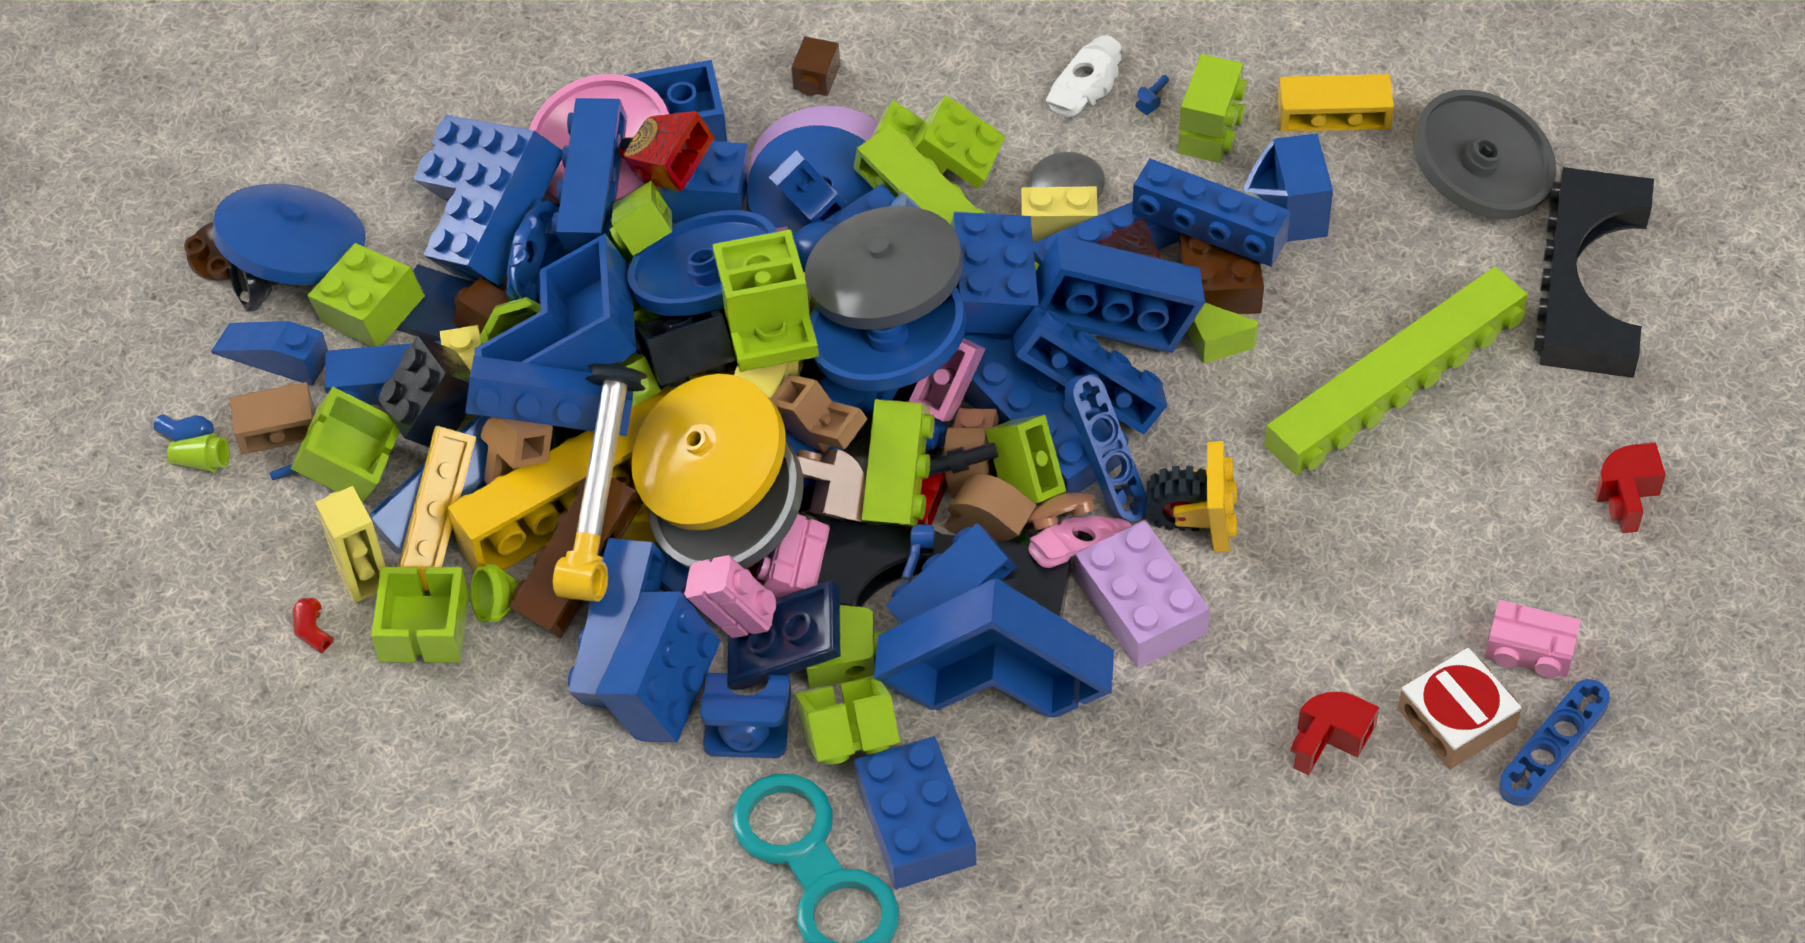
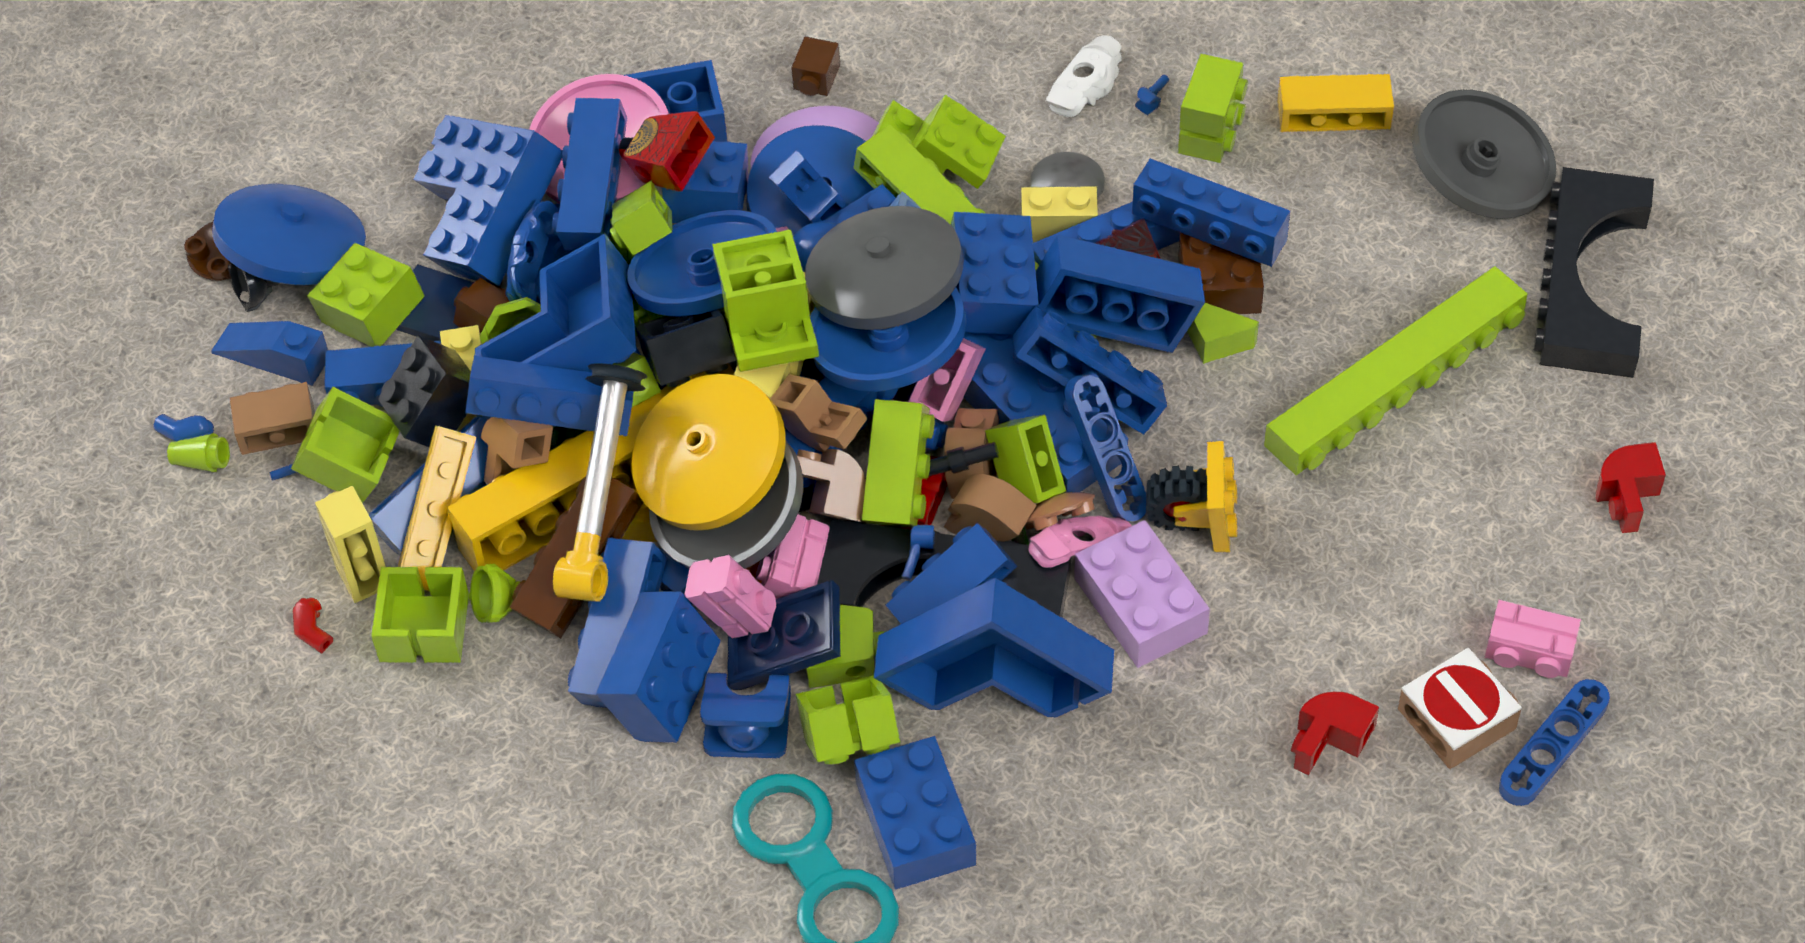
blue piece [1231,133,1333,242] -> none

